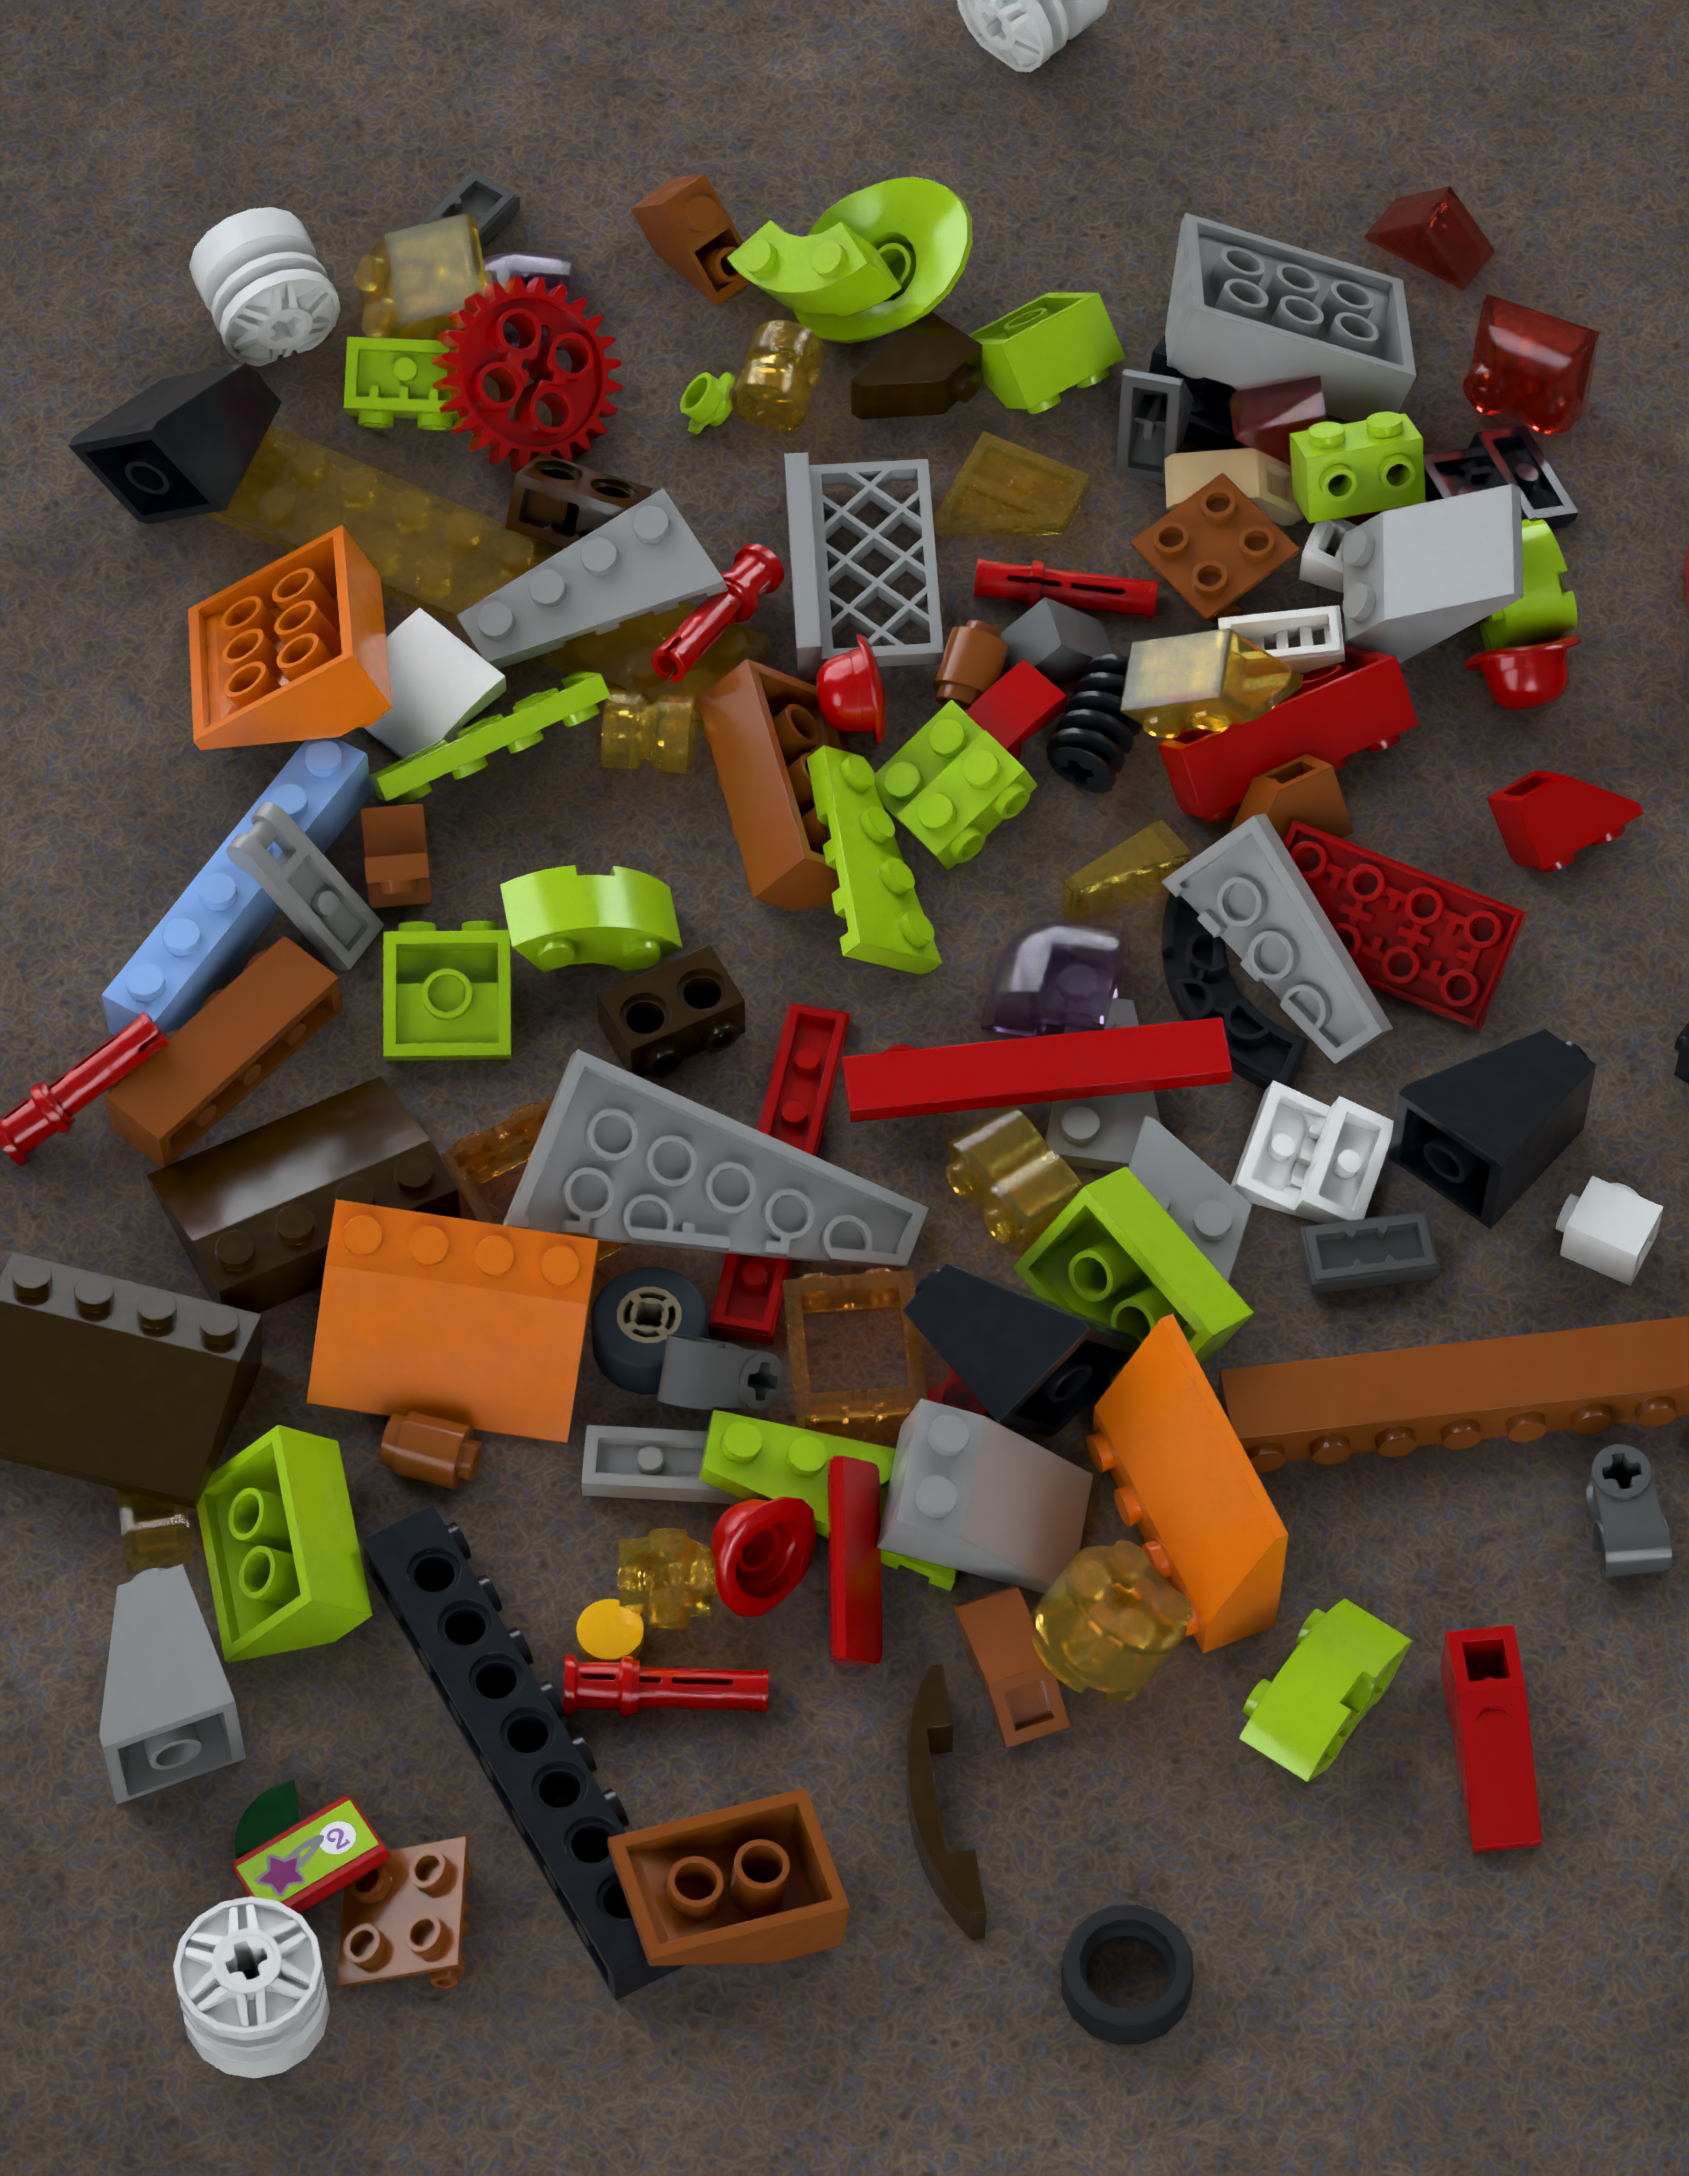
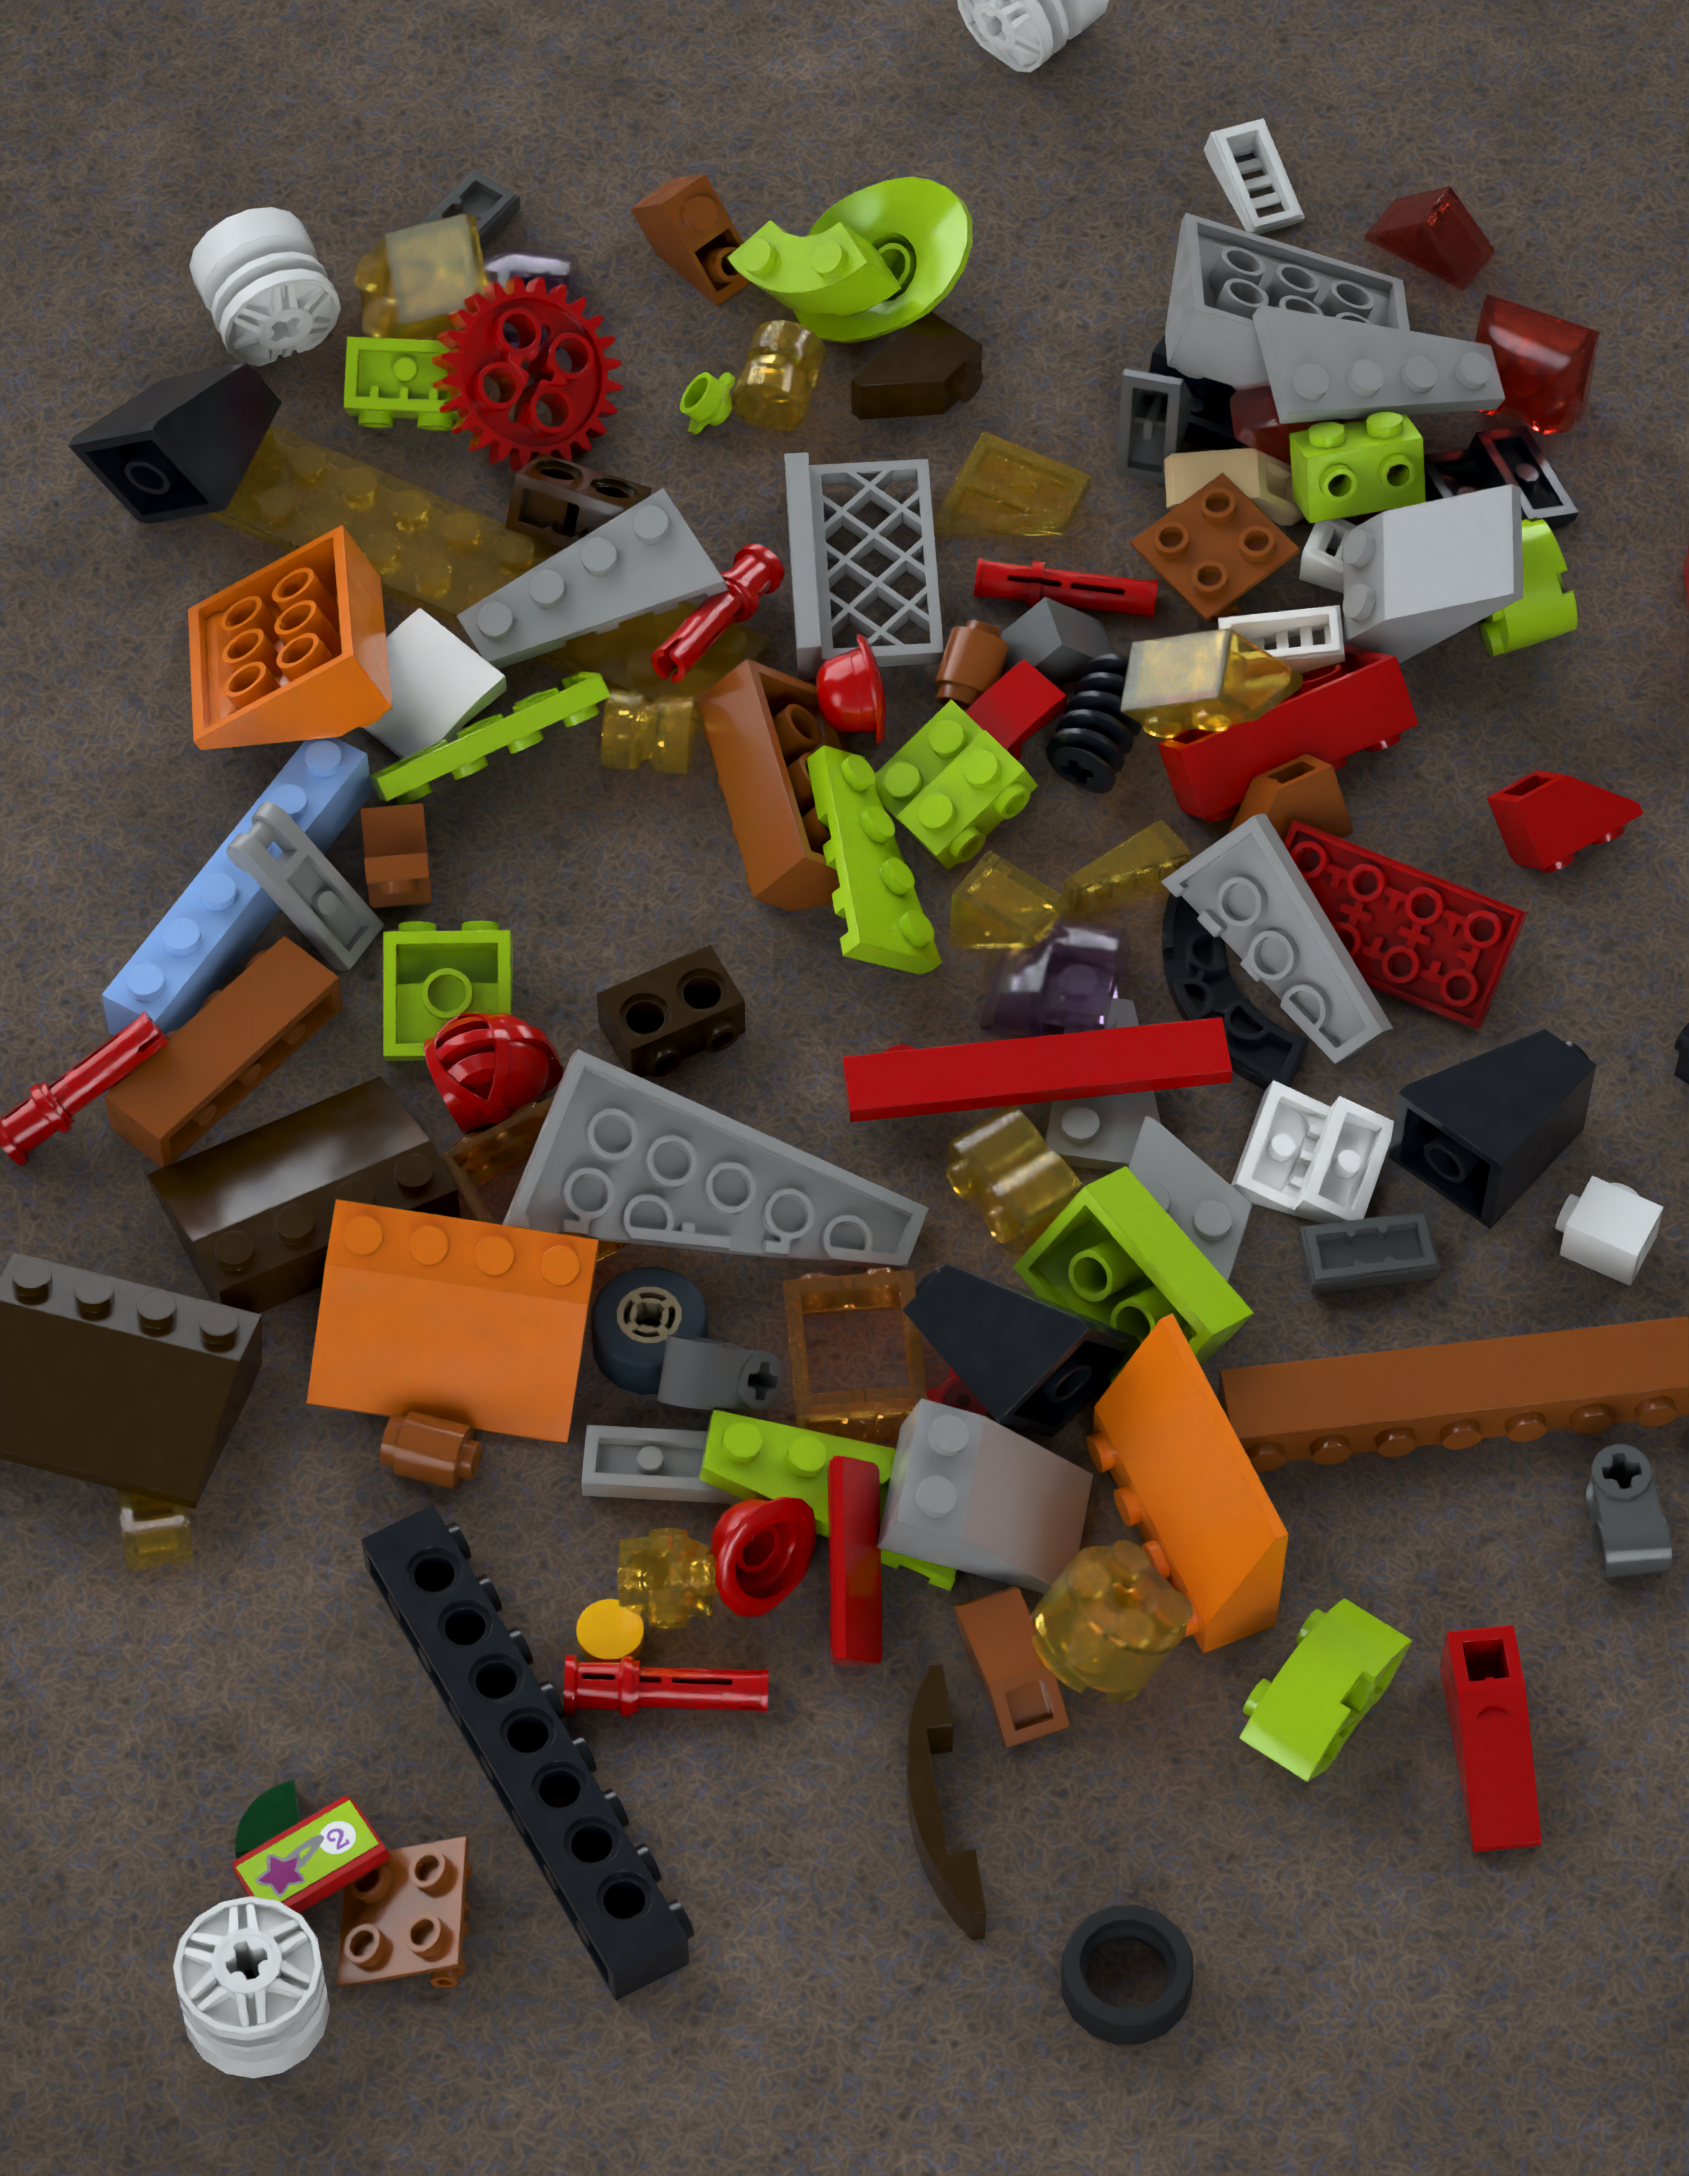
light grey slope [99,1564,246,1804] -> none
lime slope [196,1425,373,1663] -> none
lime brick [500,865,683,973] -> none
dark orange slope [607,1788,850,1966] -> none
red tile [709,1002,851,1345] -> none
lime slope [968,292,1126,414] -> none
red hat [1464,634,1581,711] -> none
none -> red helmet [424,1012,564,1134]
none -> clear yellow slope [948,850,1069,949]
none -> white slope [1204,118,1305,235]
none -> light grey wing [1252,305,1505,424]

